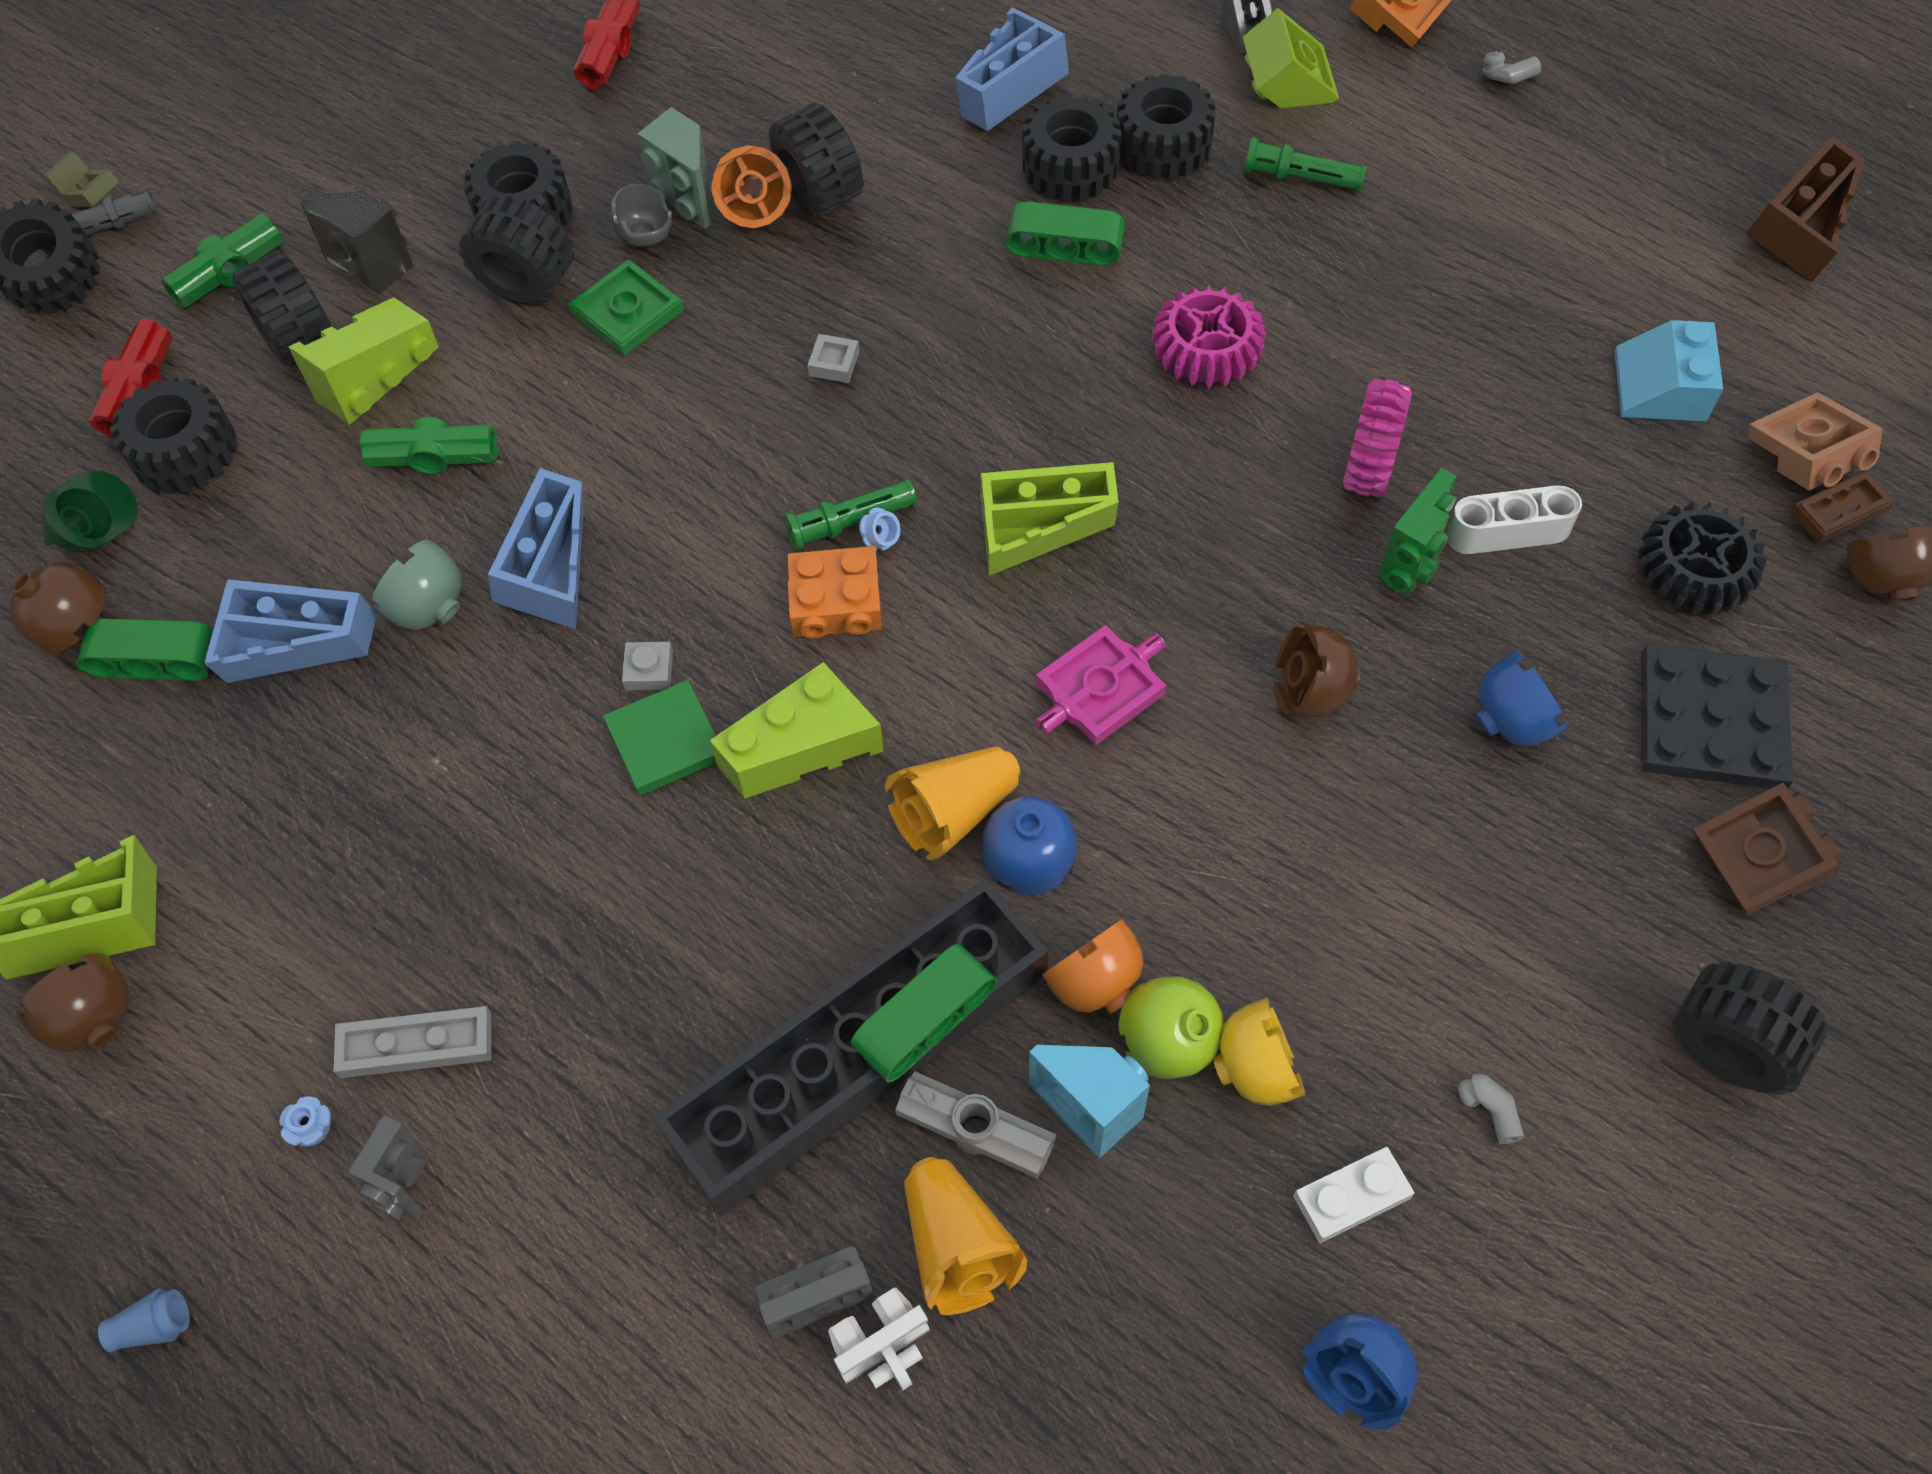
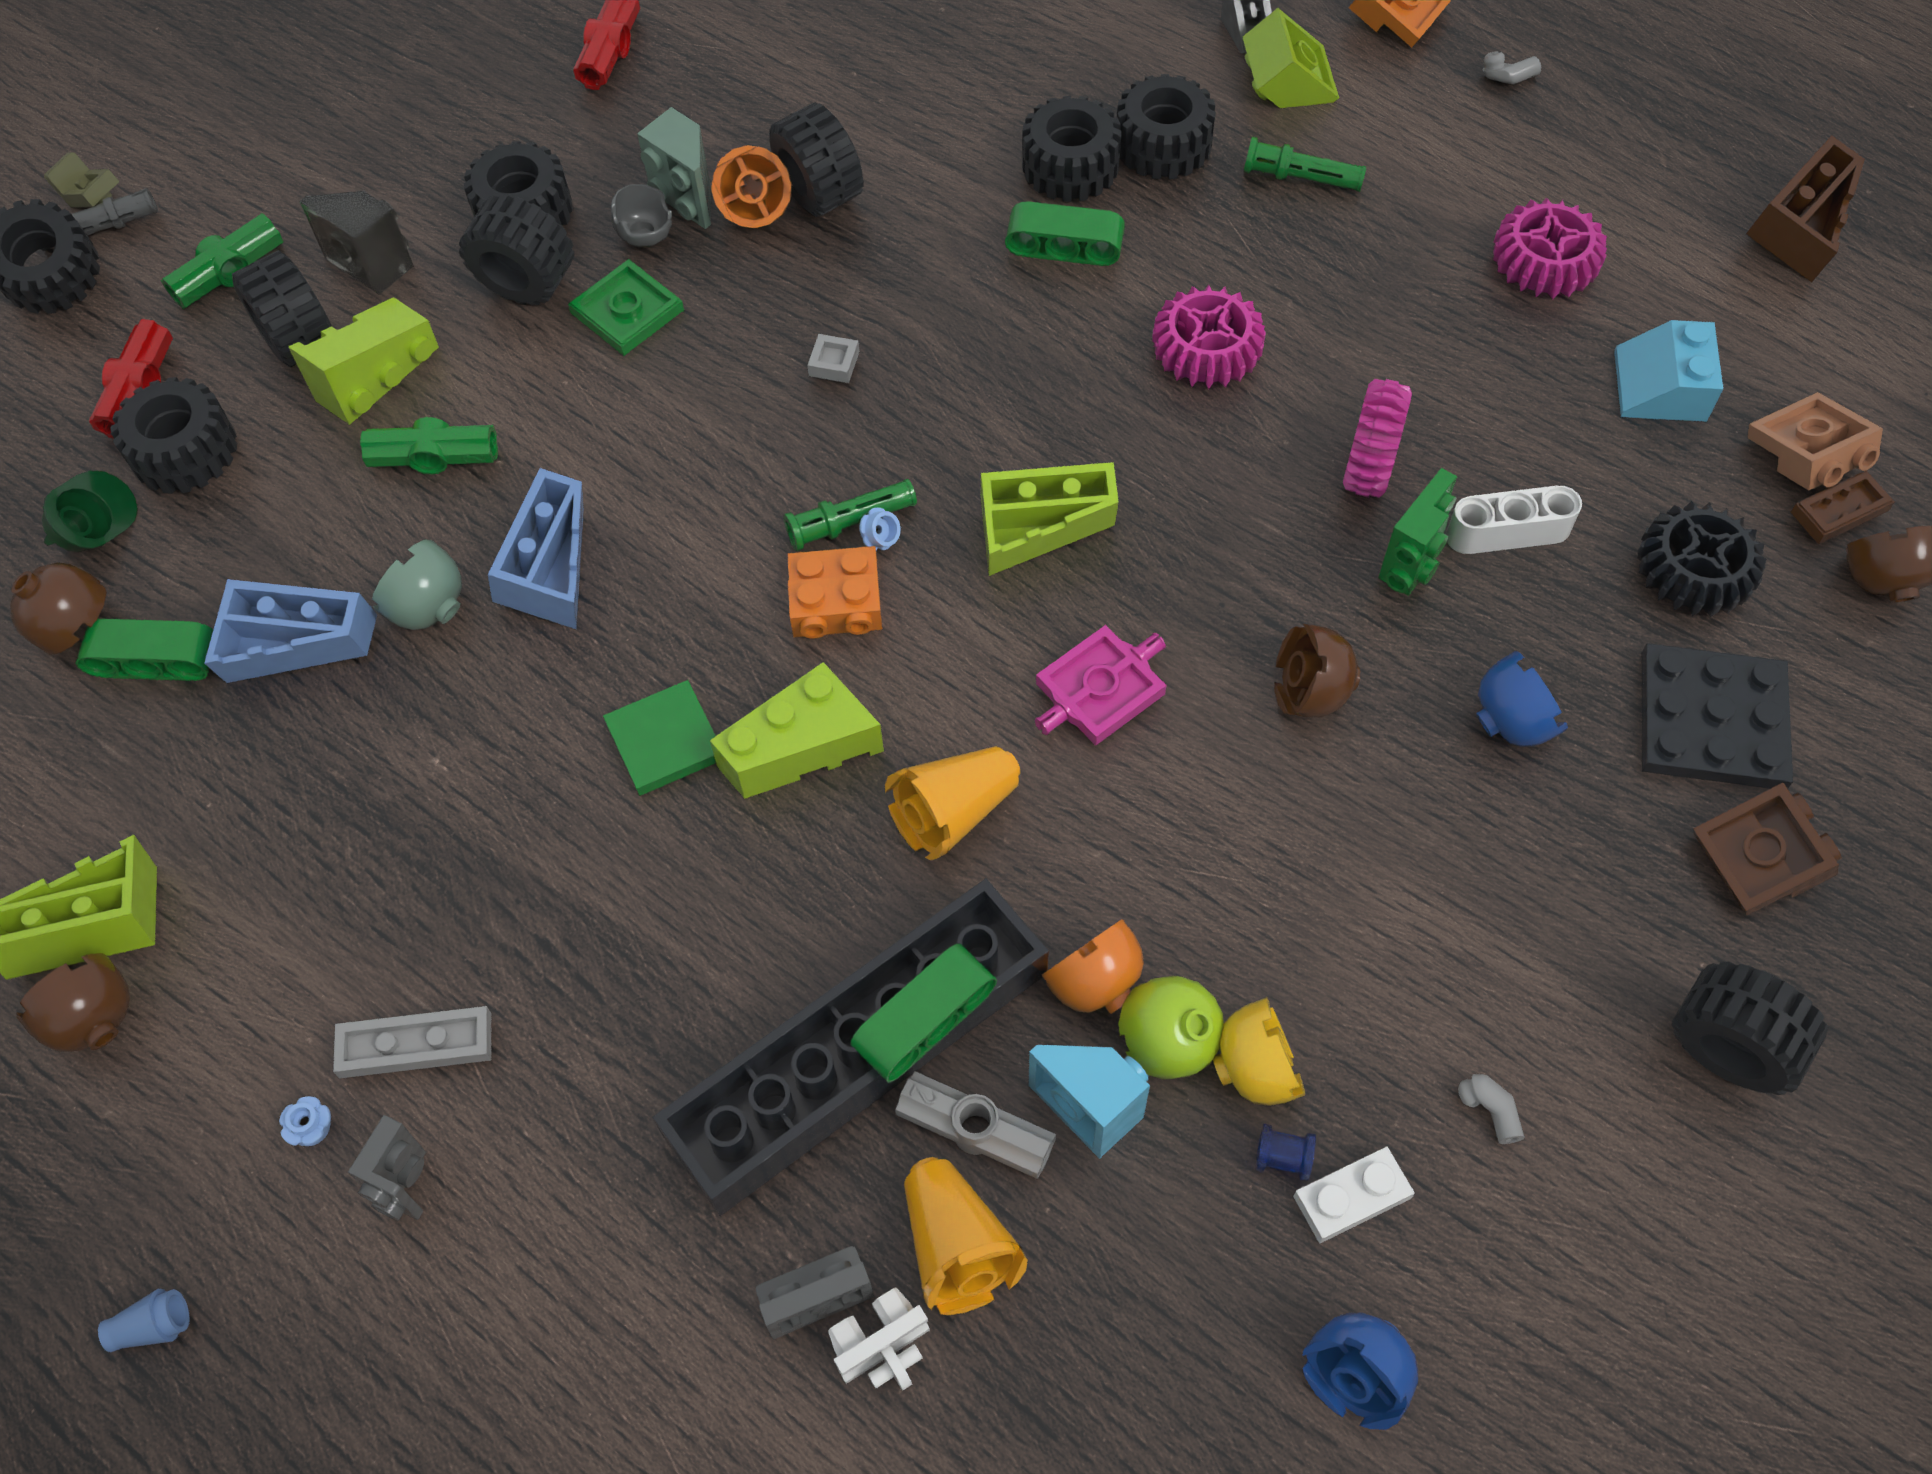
light grey plate [622,642,673,691] -> none
medium blue wedge [955,7,1069,131] -> none
blue cylinder [982,797,1077,895] -> none
none -> clear blue bush [1255,1123,1316,1181]
none -> dark pink gear [1493,198,1607,299]

